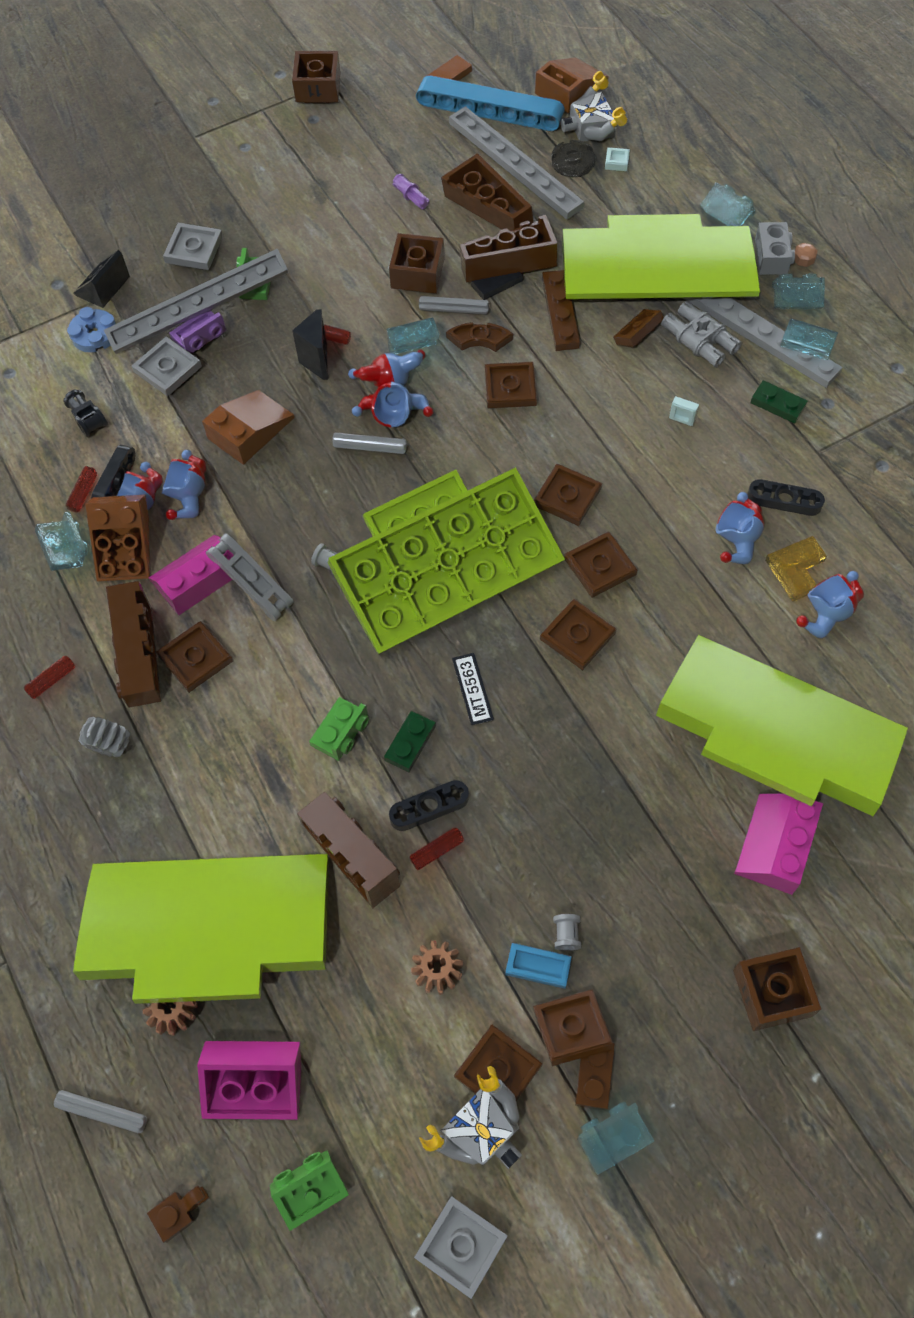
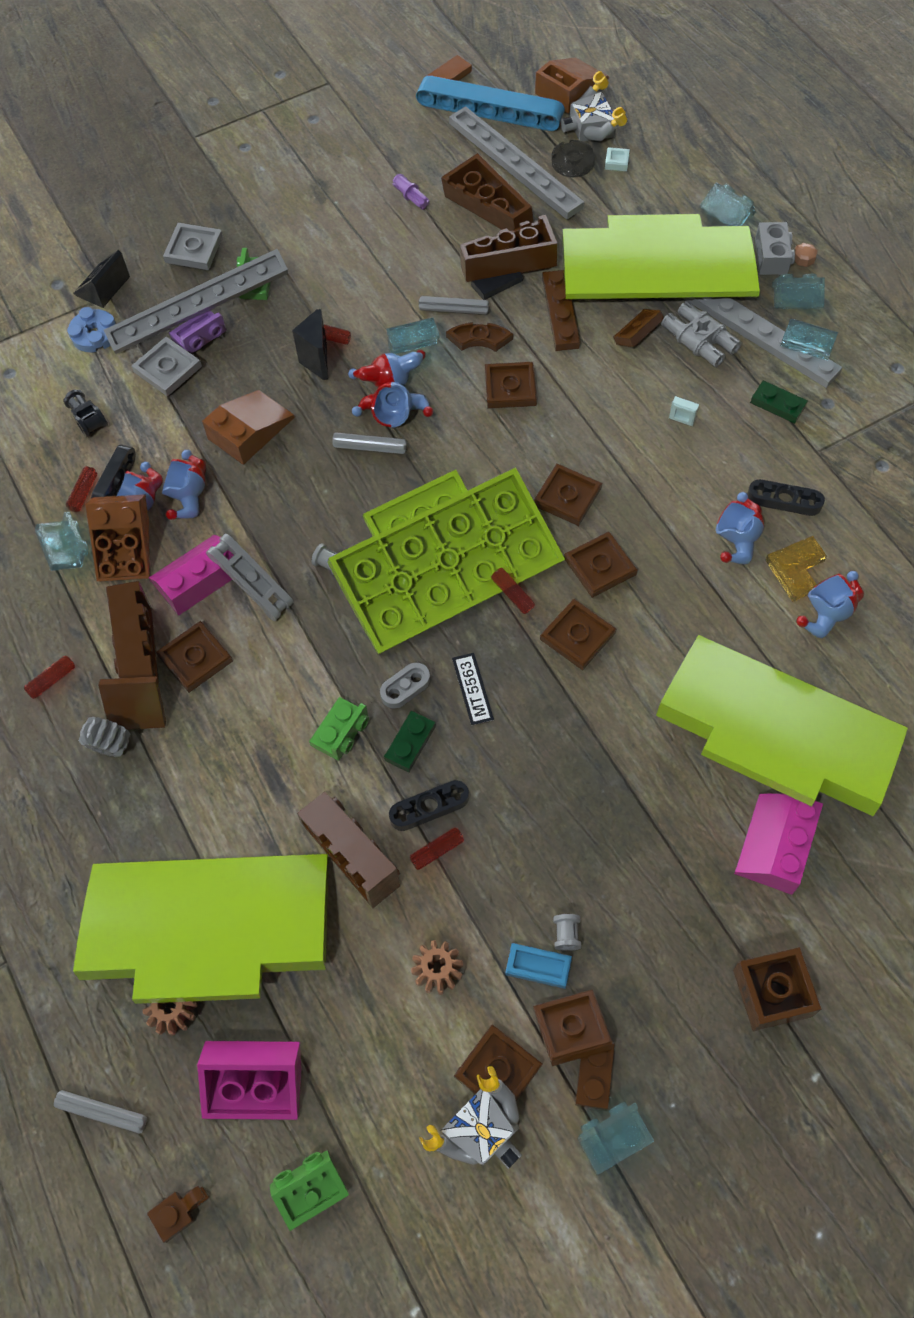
reddish brown brick [292,51,341,103] -> none
reddish brown brick [389,233,445,294] -> none
light grey plate [414,1196,508,1299] -> none
none -> reddish brown tile [98,676,167,730]
none -> light grey plate [380,663,430,708]
none -> clear red axle [491,568,535,614]

